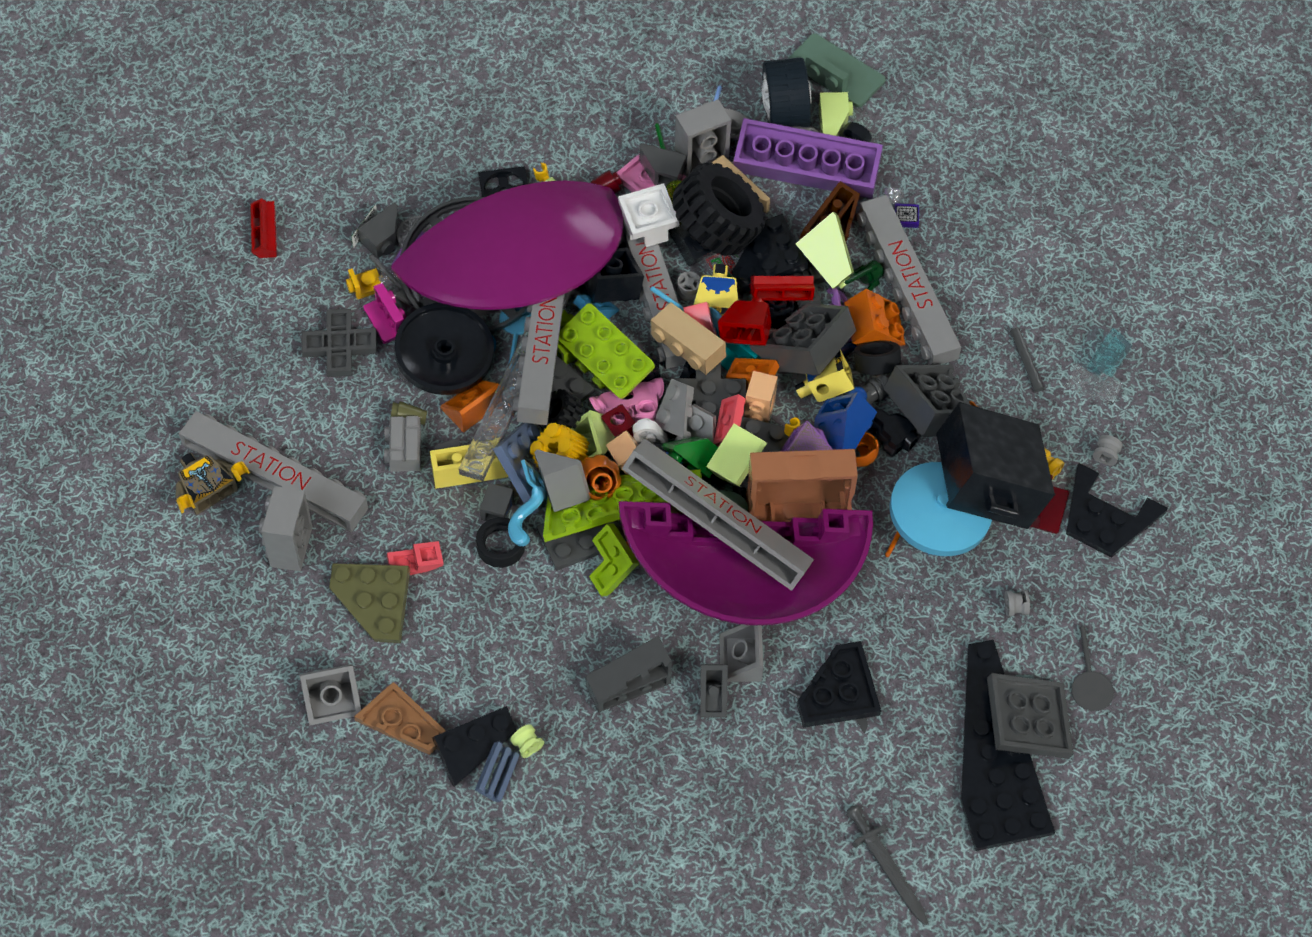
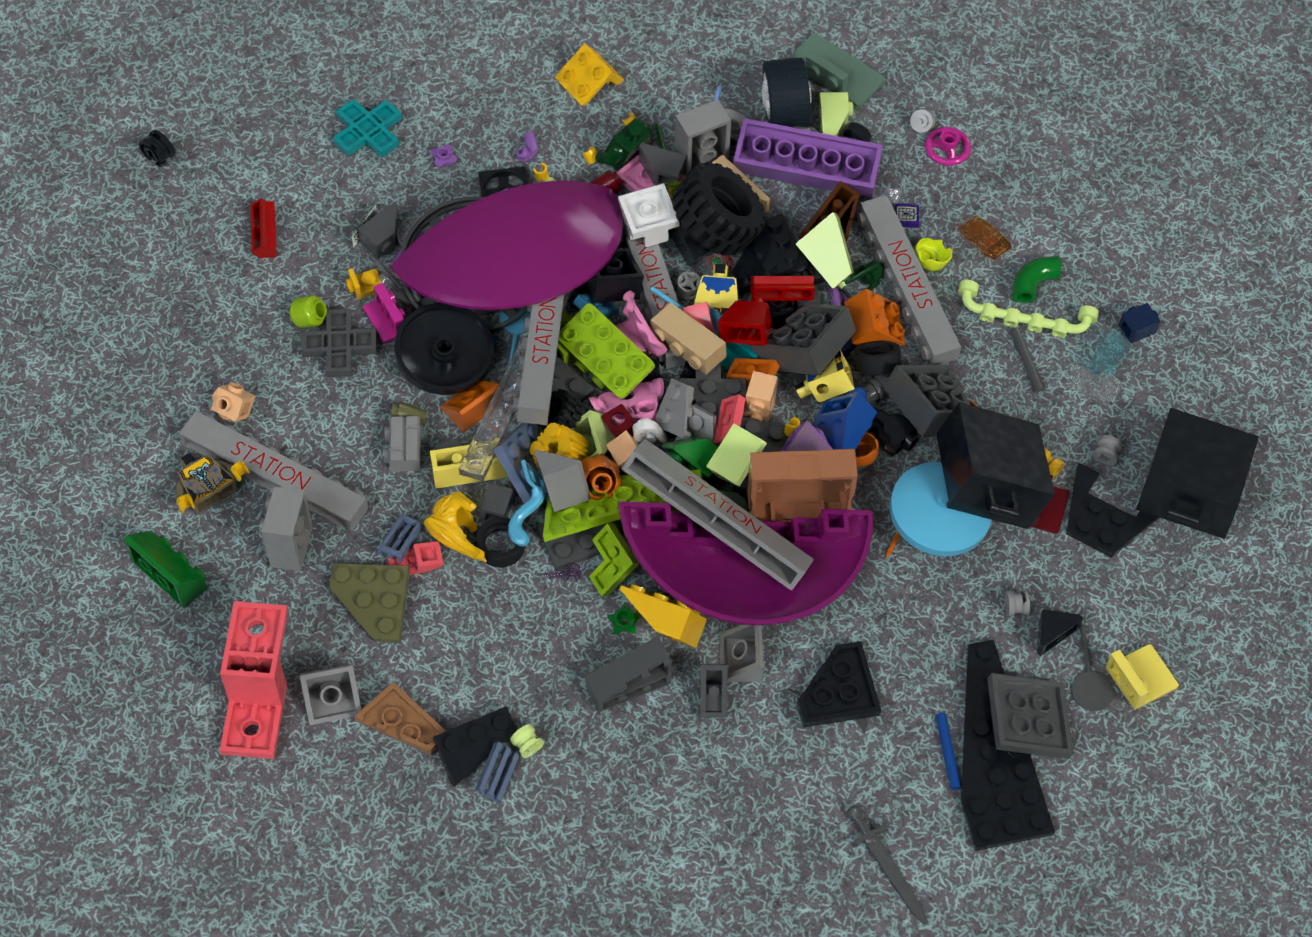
none -> green slope [124,531,207,609]
none -> black wheel [138,130,176,167]
none -> light nougat brick [211,382,255,422]
none -> coral bracket [220,601,288,759]
none -> lime head [289,295,327,328]
none -> teal plate [333,99,402,158]
none -> sand blue tile [378,514,424,563]
none -> yellow hair [423,491,487,563]
none -> medium lavender plate [430,144,457,167]
none -> medium lavender arm [516,132,539,162]
none -> clear purple hand [544,563,582,582]
none -> yellow bracket [555,43,624,106]
none -> dark green torso [582,112,654,171]
none -> green plate [607,605,641,635]
none -> bright pink piece [615,291,667,356]
none -> yellow slope [620,584,707,648]
none -> light grey wheel [910,109,935,133]
none -> neon yellow hair [914,238,952,272]
none -> dark pink piece [925,127,971,166]
none -> blue bar [935,713,961,790]
none -> yellowish green bar [958,280,1099,338]
none -> clear orange slope [959,215,1011,260]
none -> green cylinder [1012,256,1061,303]
none -> black slope [1037,609,1083,656]
none -> light yellow bracket [1106,644,1179,710]
none -> dark blue brick [1119,303,1160,344]
none -> black container [1136,408,1259,539]

